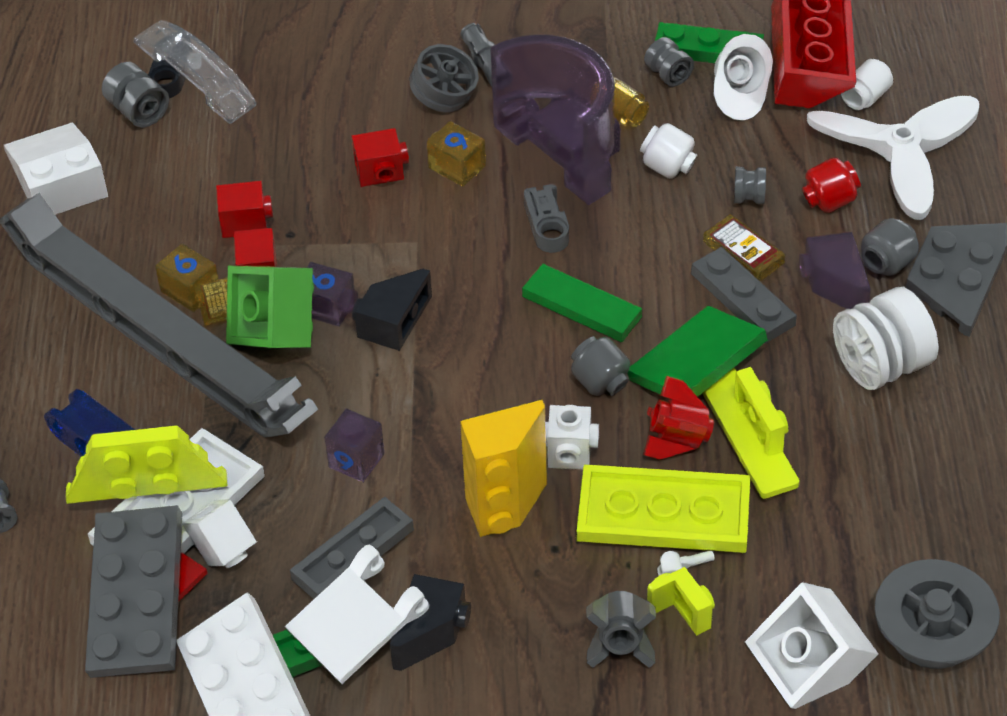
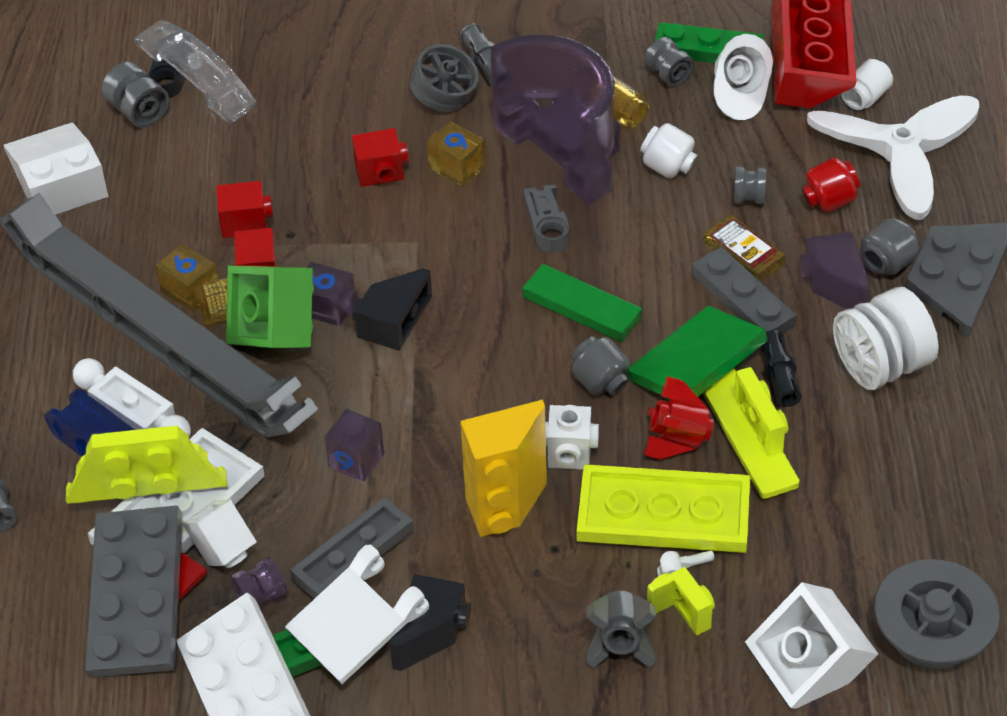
none -> white plate [73,358,191,437]
none -> clear purple wheel [230,557,288,608]
none -> black pin [761,330,802,407]

